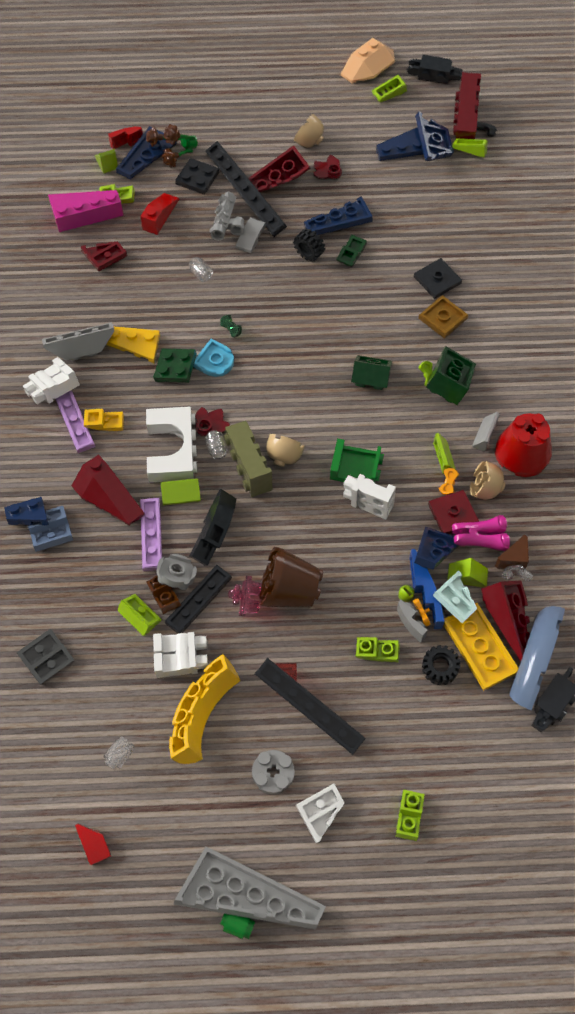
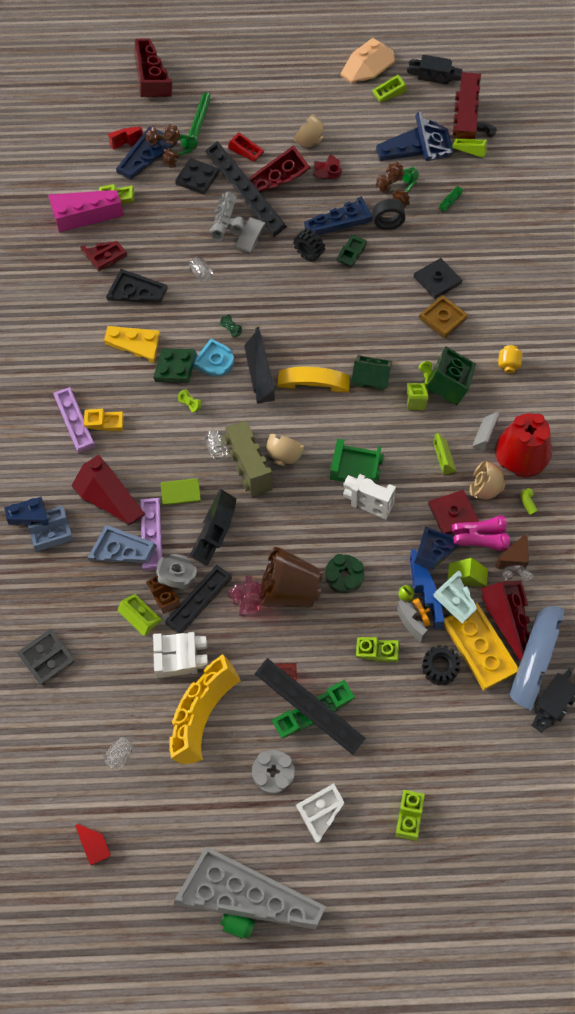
white hips [23,357,80,405] -> none
light grey wedge [42,322,114,361] -> none
lime slope [94,149,118,174] -> none
red slope [140,193,179,235] -> none
white arch [146,407,197,483] -> none
dark red plate [195,407,230,436] -> none
light orange piece [439,468,459,496] -> none
none -> sand blue wing [88,525,157,563]
none -> black wing [106,269,168,303]
none -> dark red wedge [134,38,172,97]
none -> lime piece [178,389,202,413]
none -> green axle [189,92,211,138]
none -> red slope [228,132,264,162]
none -> black wedge [244,327,275,404]
none -> green slope [272,679,355,739]
none -> yellow slope [277,367,350,393]
none -> dark green plate [325,554,364,594]
none -> black tyre [373,199,406,230]
none -> reddish brown plant [376,162,419,208]
none -> lime slope [406,383,428,410]
none -> green axle [439,186,463,212]
none -> yellow head [498,345,522,373]
none -> lime arm [520,488,538,515]

